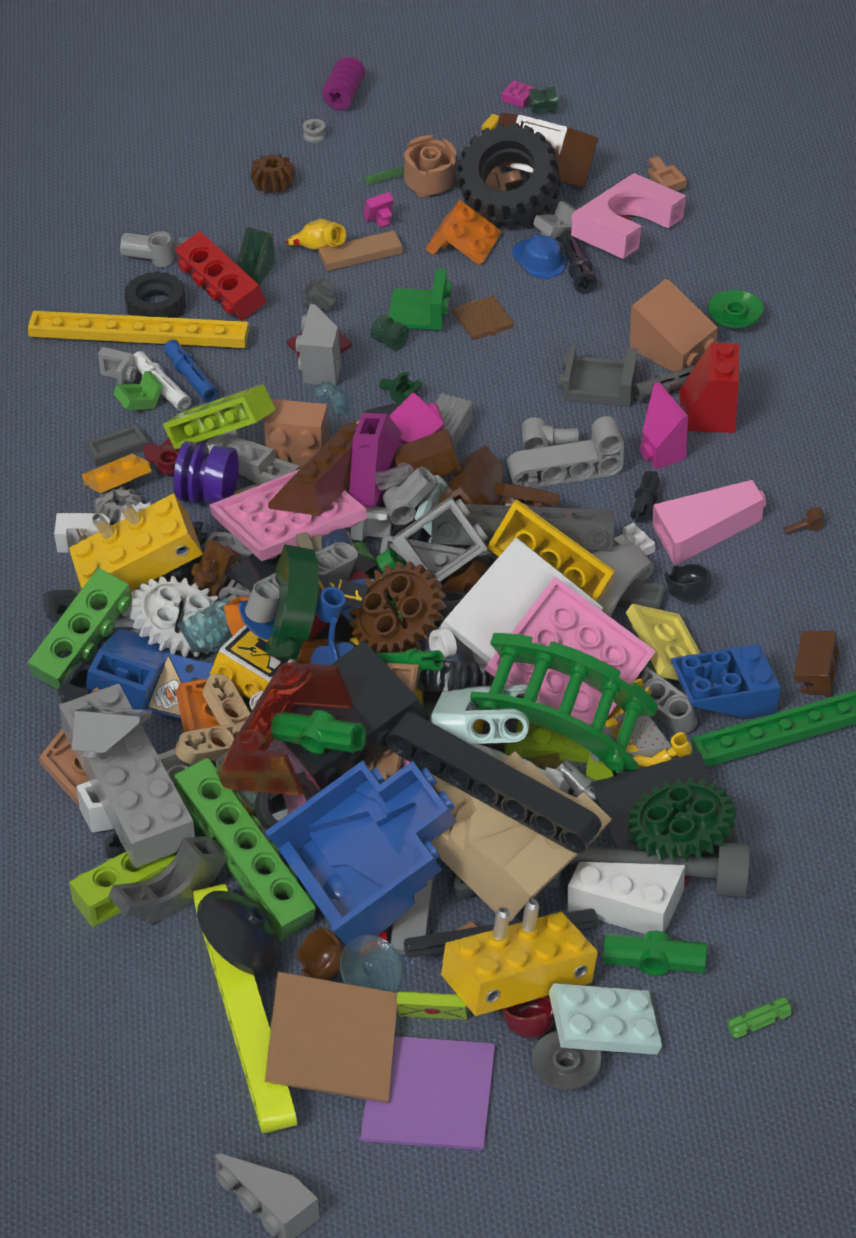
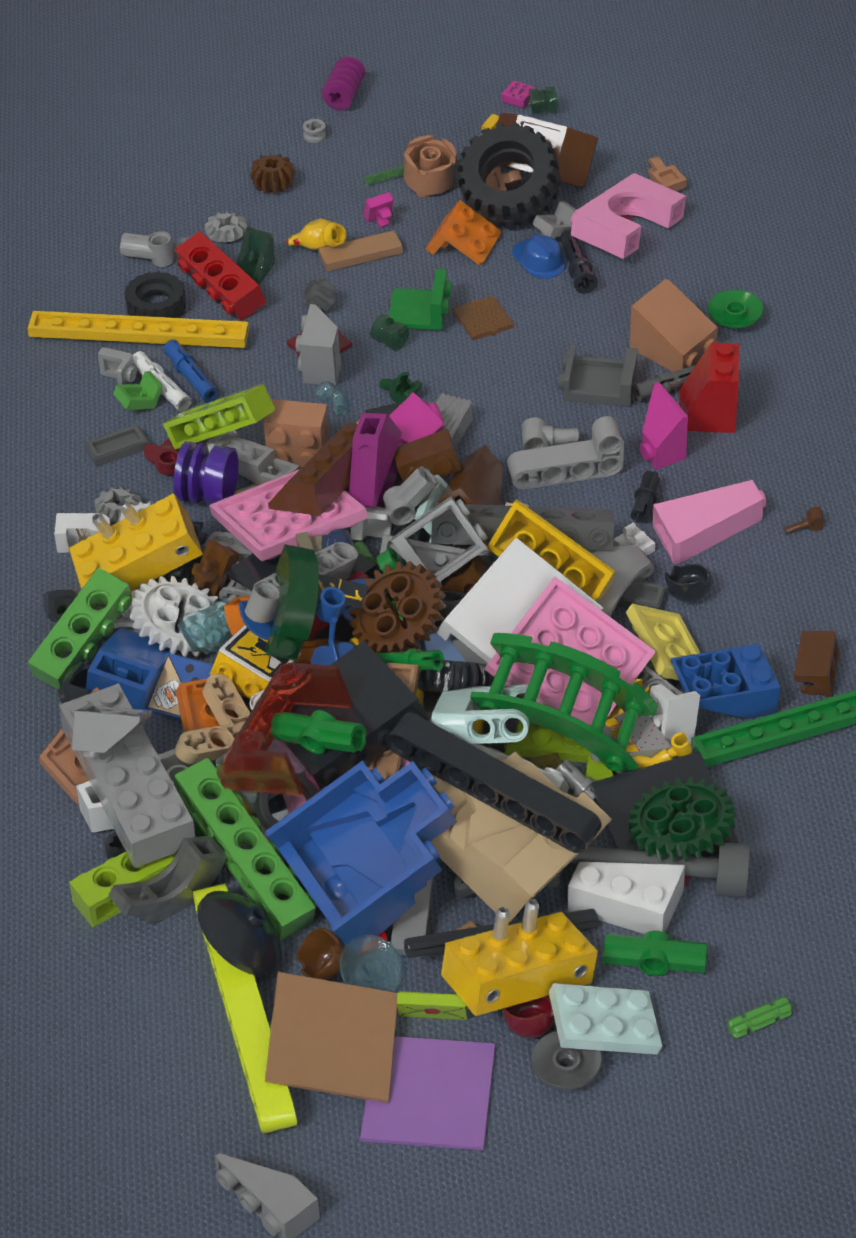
light orange plate [82,453,151,493] -> none
clear pin [375,463,414,491] -> none
white tile [429,628,457,660] -> none
reddish brown plate [493,482,560,507] -> none
none -> light grey gear [205,211,247,242]
none -> white panel [649,684,700,746]

